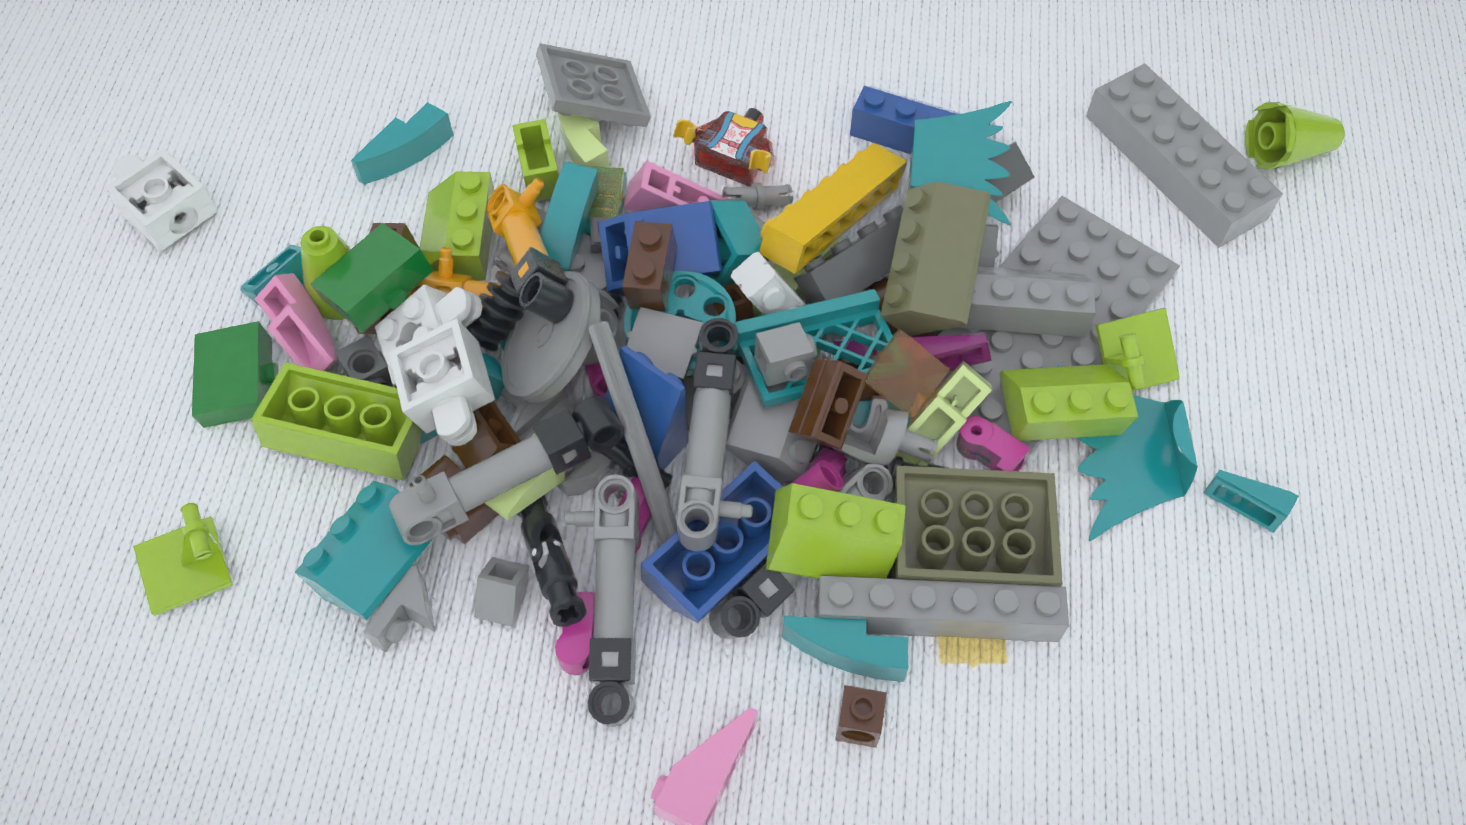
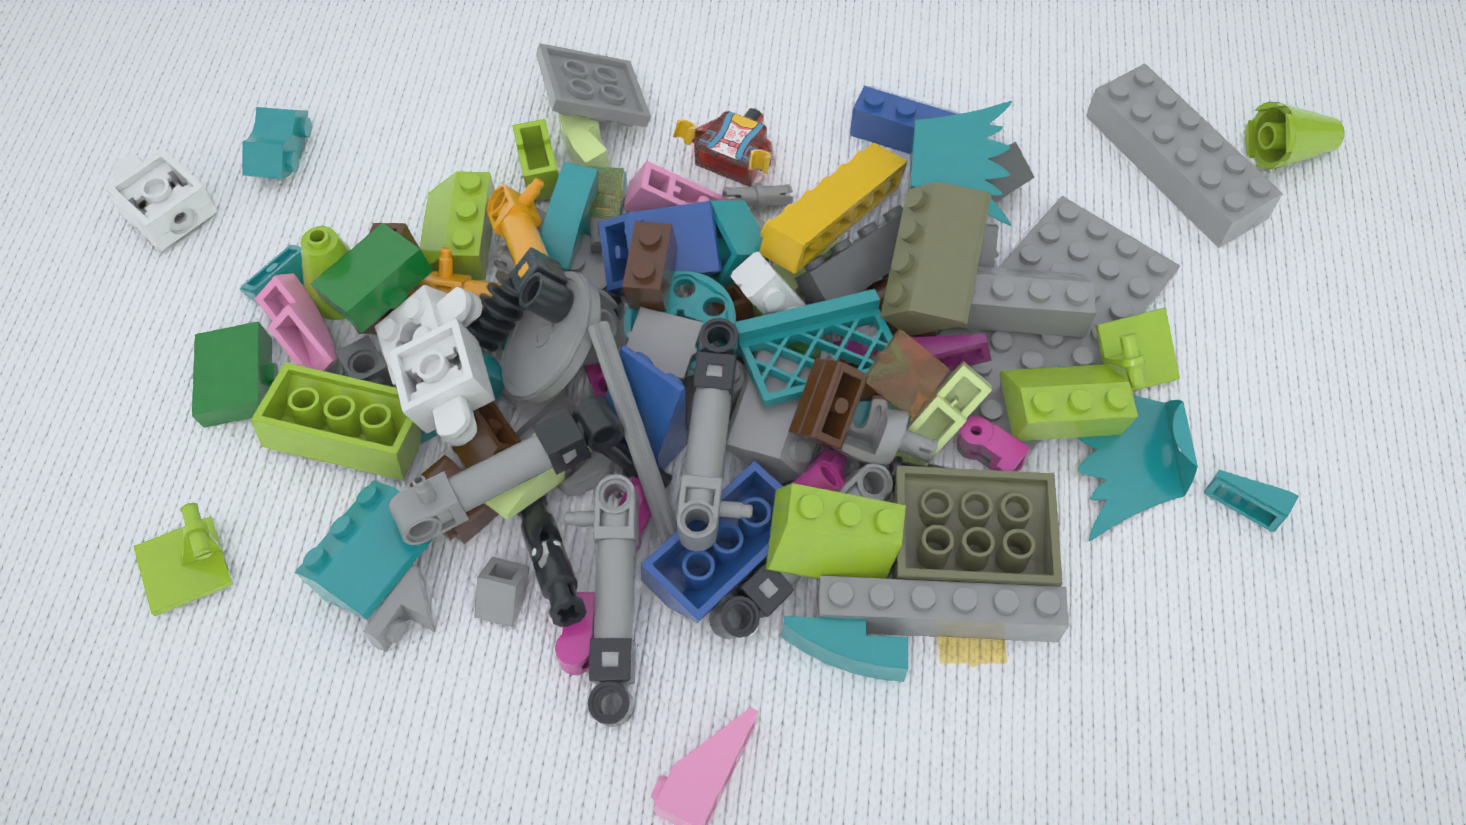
teal slope [351,102,454,185] -> none
light grey brick [754,322,817,386] -> none
reddish brown brick [835,685,887,748] -> none
none -> teal brick [242,107,312,179]

